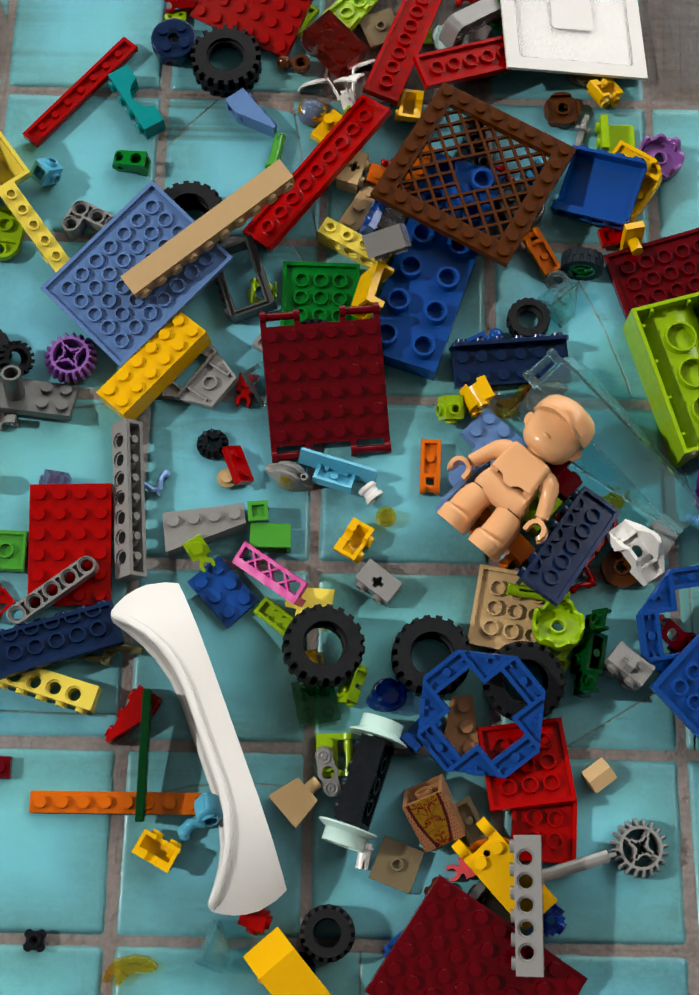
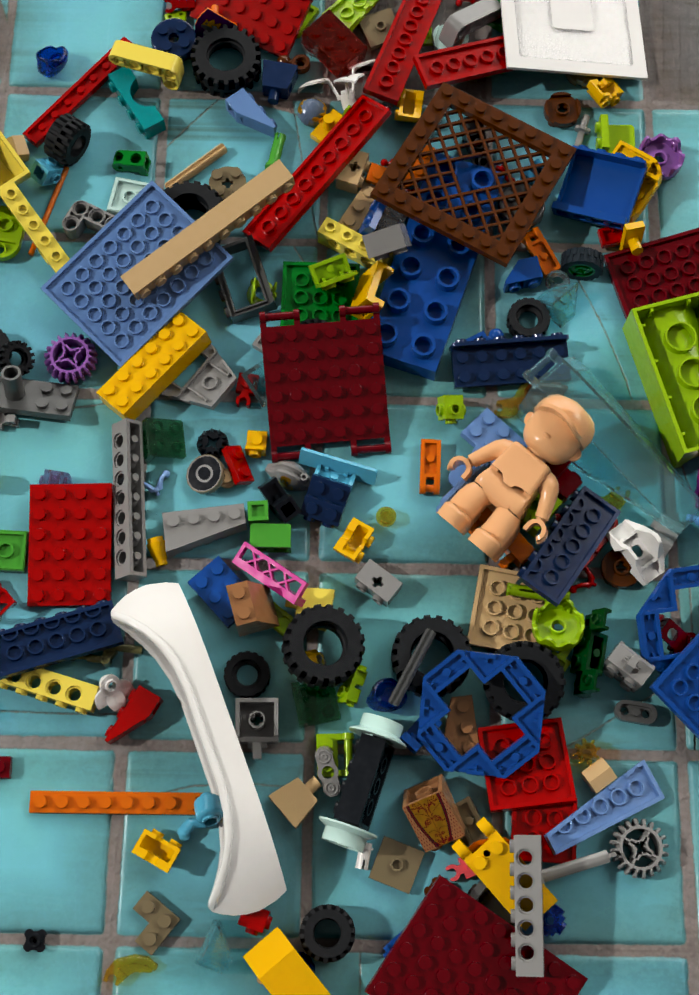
light grey beam [7,556,99,624] -> none
dark green tile [135,689,153,822] -> none
lime plate [182,533,216,573] -> none
white wheel [358,481,384,506] -> none
yellow cylinder [459,375,495,418] -> none
none -> tan piece [6,135,30,161]
none -> orange axle [28,166,69,256]
none -> clear blue hair [36,46,68,78]
none -> black tyre [44,113,91,167]
none -> white plate [94,674,134,712]
none -> light aqua plate [107,177,148,214]
none -> light yellow beam [108,40,185,90]
none -> dark tan plate [133,891,181,956]
none -> clear green bracket [142,417,186,464]
none -> yellow cone [146,536,168,567]
none -> tan axle [164,143,227,188]
none -> black tile [186,454,225,494]
none -> dark purple shield [195,4,237,38]
none -> dark tan plate [209,166,246,200]
none -> black tyre [224,651,271,698]
none -> medium nougat slope [226,580,280,637]
none -> light grey hinge [235,698,279,760]
none -> yellow bracket [245,430,268,458]
none -> black brick [258,476,302,524]
none -> dark blue torso [262,59,298,105]
none -> dark blue plate [300,473,352,528]
none -> lime bracket [308,253,358,290]
none -> dark grey axle [389,628,436,707]
none -> blue slope [503,256,543,293]
none -> medium blue wing [543,760,665,855]
none -> clear yellow gear [573,738,601,765]
none -> dark grey plate [614,699,657,725]

